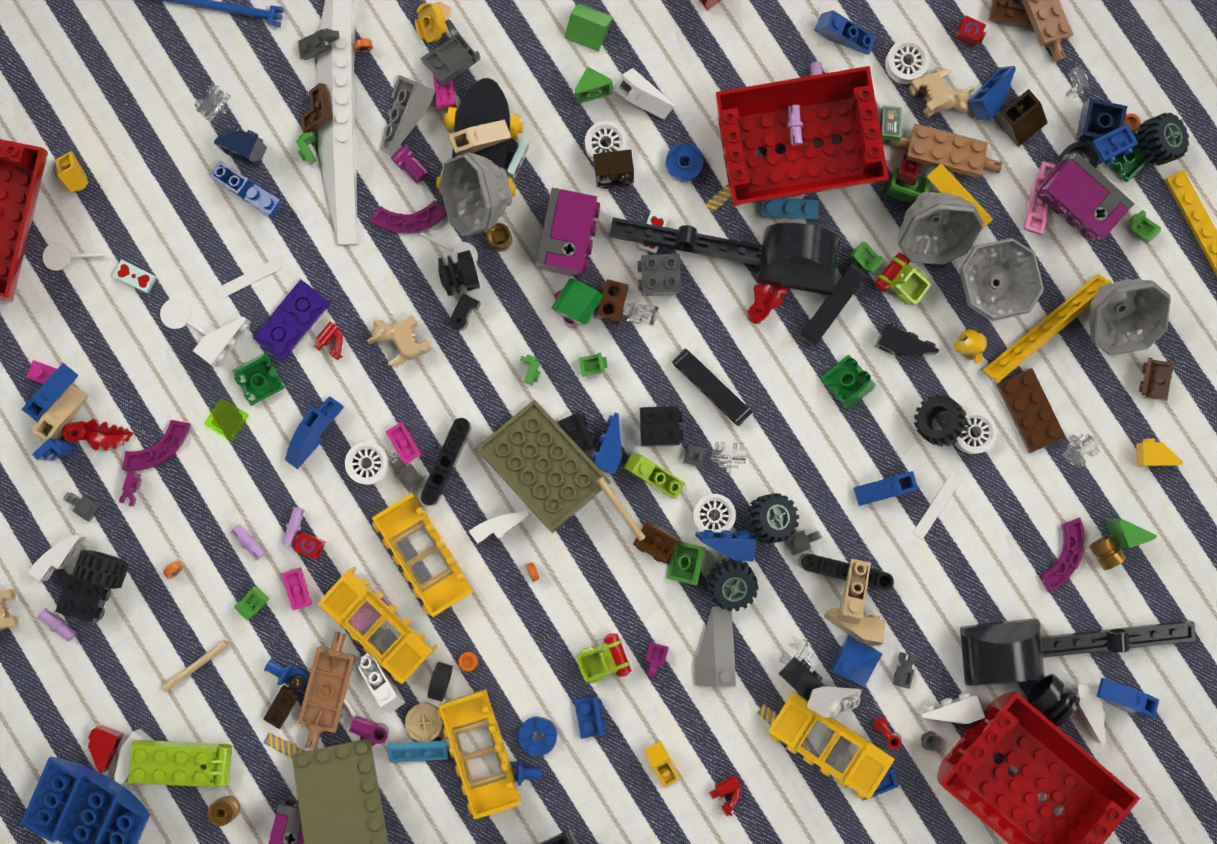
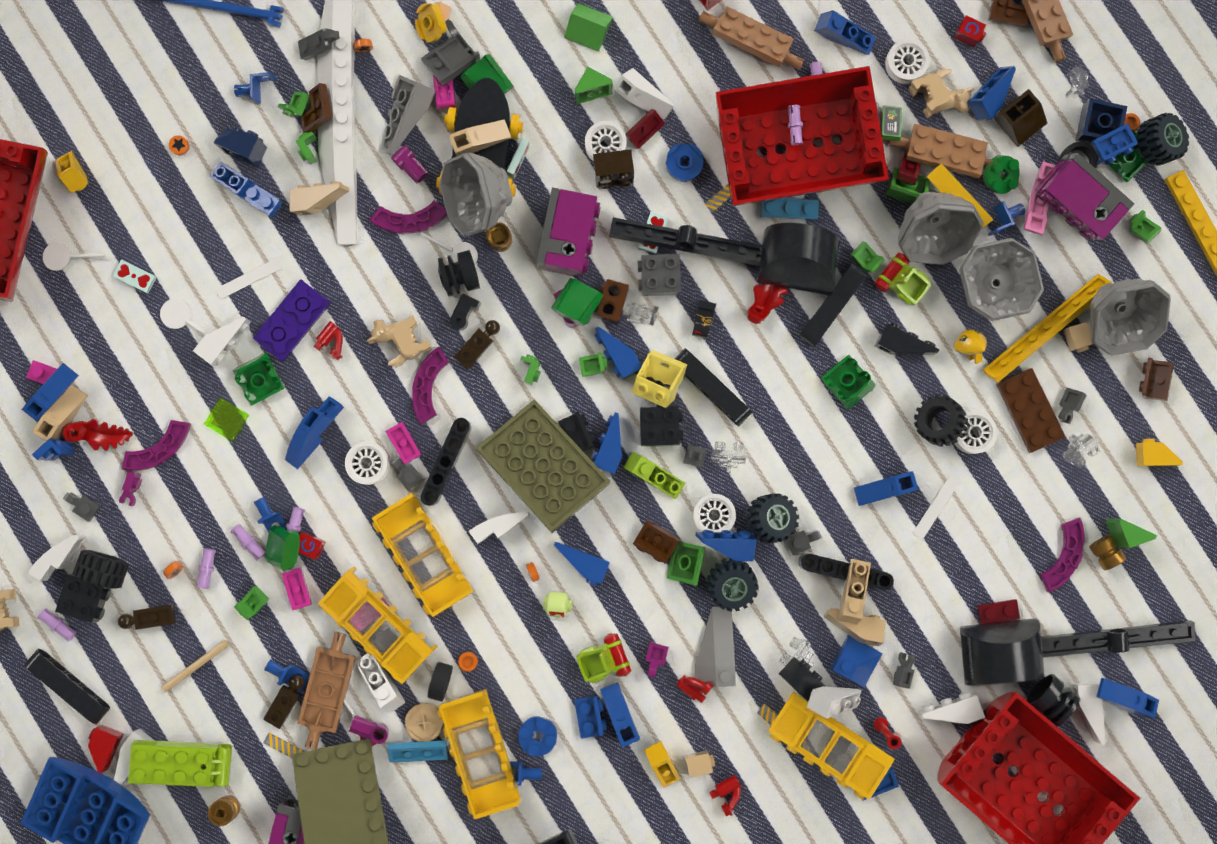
clear hips [194,85,231,122] -> none
tan bar [596,476,645,541] -> none
dark grey plate [921,731,940,751] -> none
none -> black beam [24,649,110,724]
none -> dark brown plate [118,604,176,630]
none -> orange tile [169,135,189,156]
none -> lavender pin [196,548,216,589]
none -> blue bracket [234,72,277,104]
none -> blue bracket [254,497,287,533]
none -> green slope [265,525,300,572]
none -> bright green bracket [278,91,310,118]
none -> tan slope [290,181,349,216]
none -> magenta tile [412,347,449,425]
none -> dark brown plate [454,320,500,370]
none -> green slope [460,54,514,95]
none -> yellowish green head [543,591,573,618]
none -> blue slope [554,542,610,586]
none -> blue slope [594,326,642,380]
none -> blue slope [600,682,640,747]
none -> dark red plate [625,109,665,149]
none -> light yellow piece [632,350,687,408]
none -> red plant [676,675,713,703]
none -> tan brick [685,750,715,778]
none -> black leg [692,300,717,339]
none -> medium nougat plate [698,7,805,71]
none -> dark red plate [977,599,1020,624]
none -> green plate [984,155,1020,194]
none -> blue bracket [988,201,1025,236]
none -> dark grey plate [1058,387,1087,424]
none -> tan brick [1063,322,1094,353]

